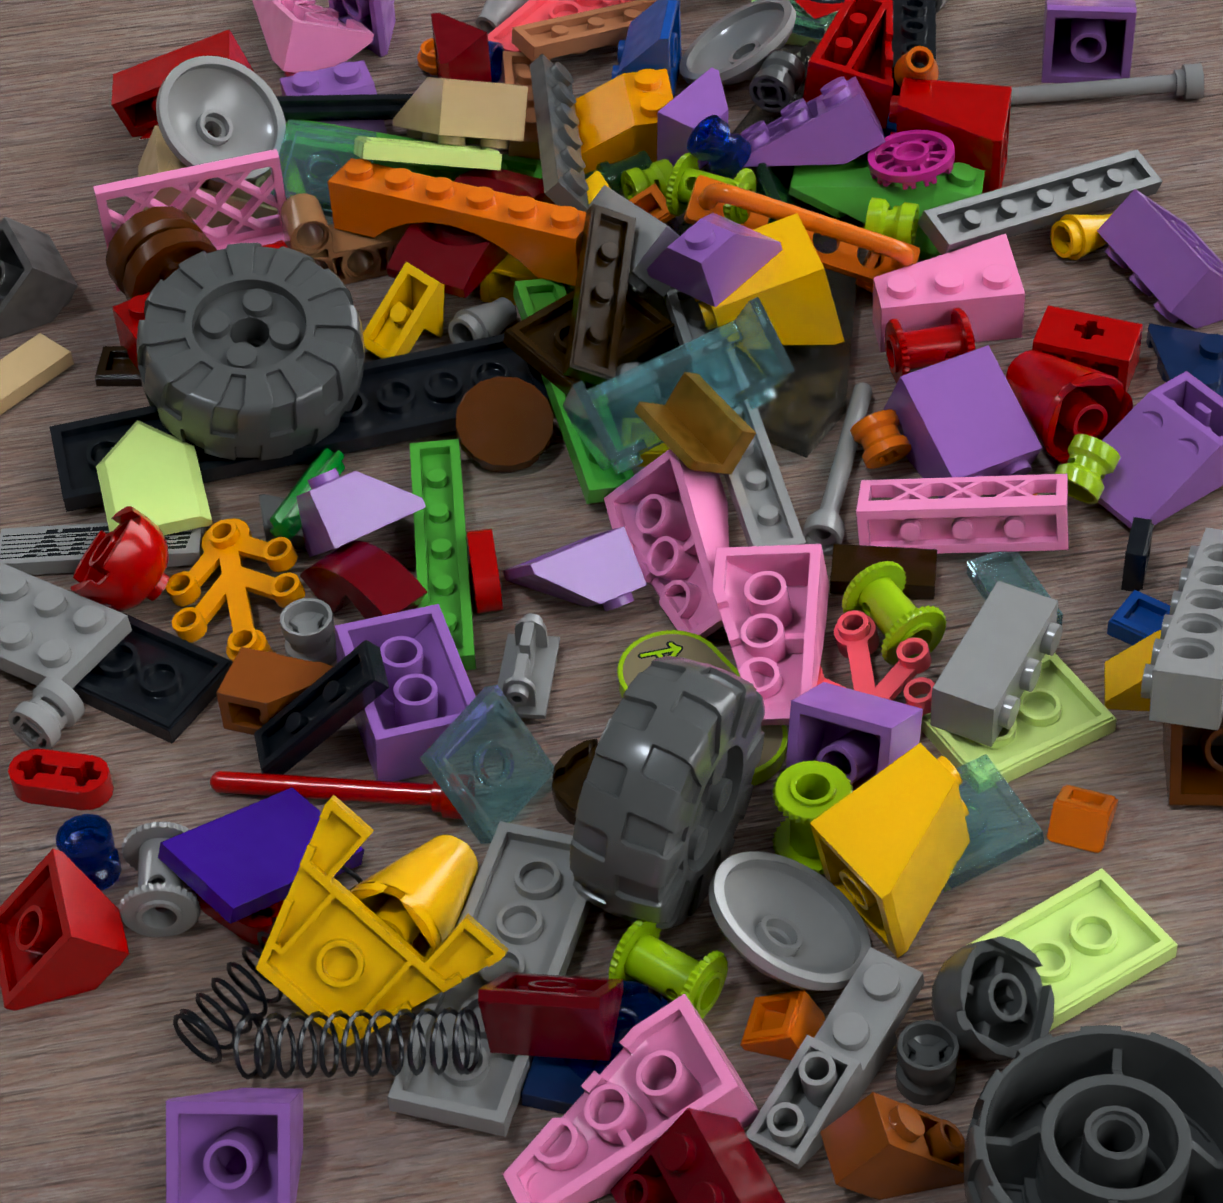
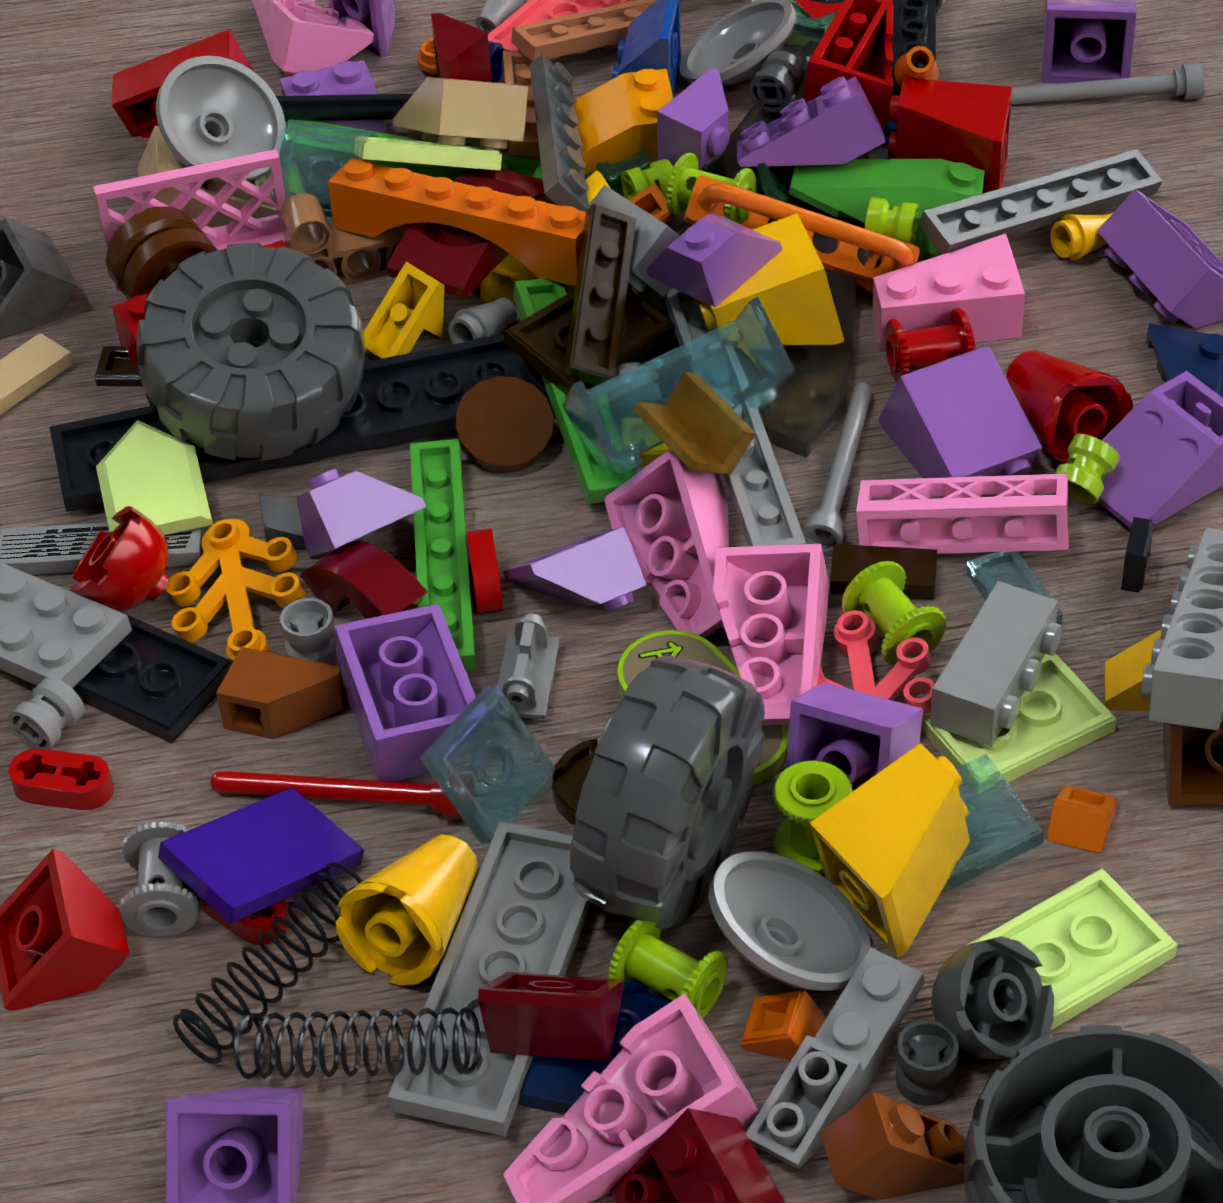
clear blue wheel [56,814,122,891] -> none
black tile [254,640,389,775] -> none
yellow wing [255,795,508,1047] -> none
green axle [270,448,345,540] -> none
clear blue wheel [687,115,752,178] -> none
orange wheel [850,409,912,469] -> none
dark pink wheel [867,130,955,190] -> none
red brick [1032,305,1143,392] -> none
blue tile [1107,589,1170,645] -> none

